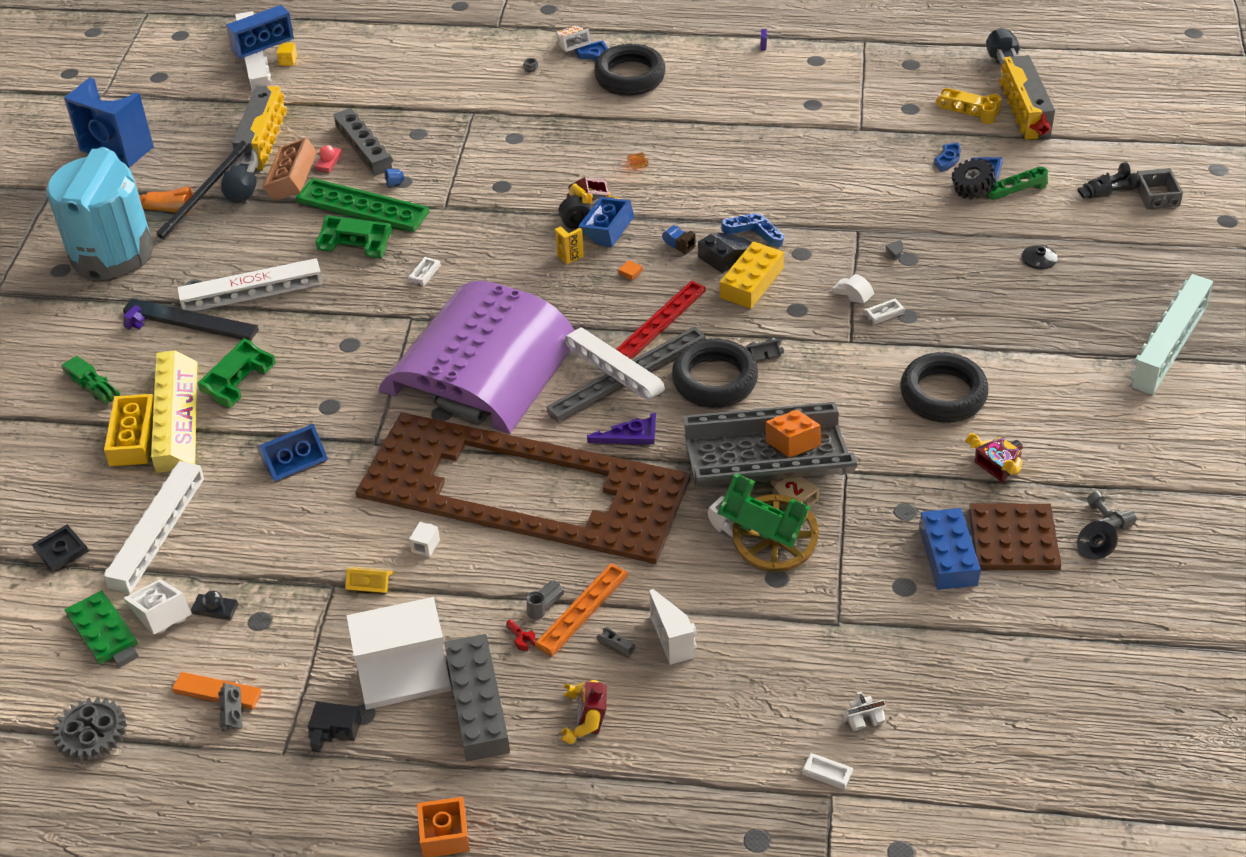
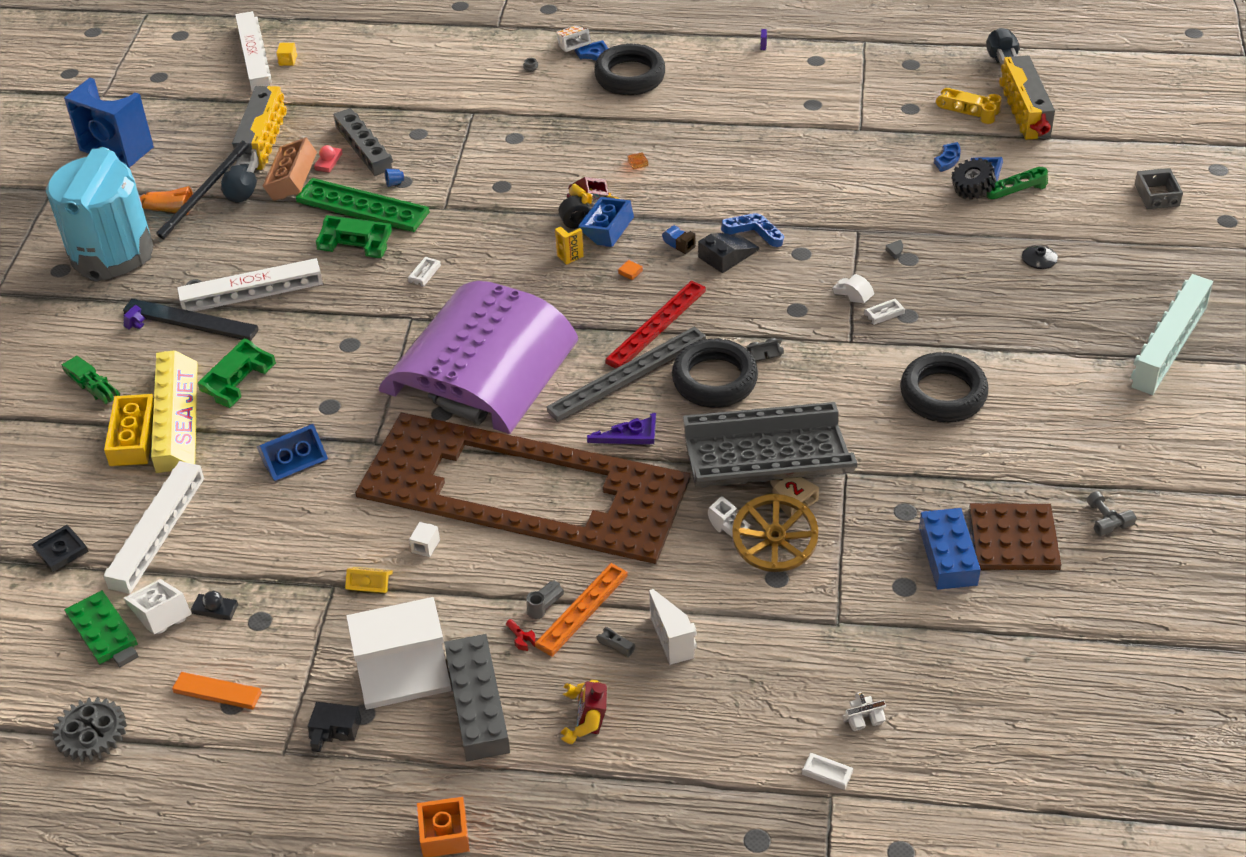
dark grey hinge [218,683,242,731] -> none
blue brick [226,5,294,59] -> none
white beam [565,327,665,401] -> none
green bracket [717,474,811,548] -> none
yellow brick [720,242,784,309] -> none
orange brick [766,410,821,458] -> none
torso [965,433,1023,482] -> none
black piece [1077,162,1140,199] -> none
black dish [1077,521,1118,560] -> none

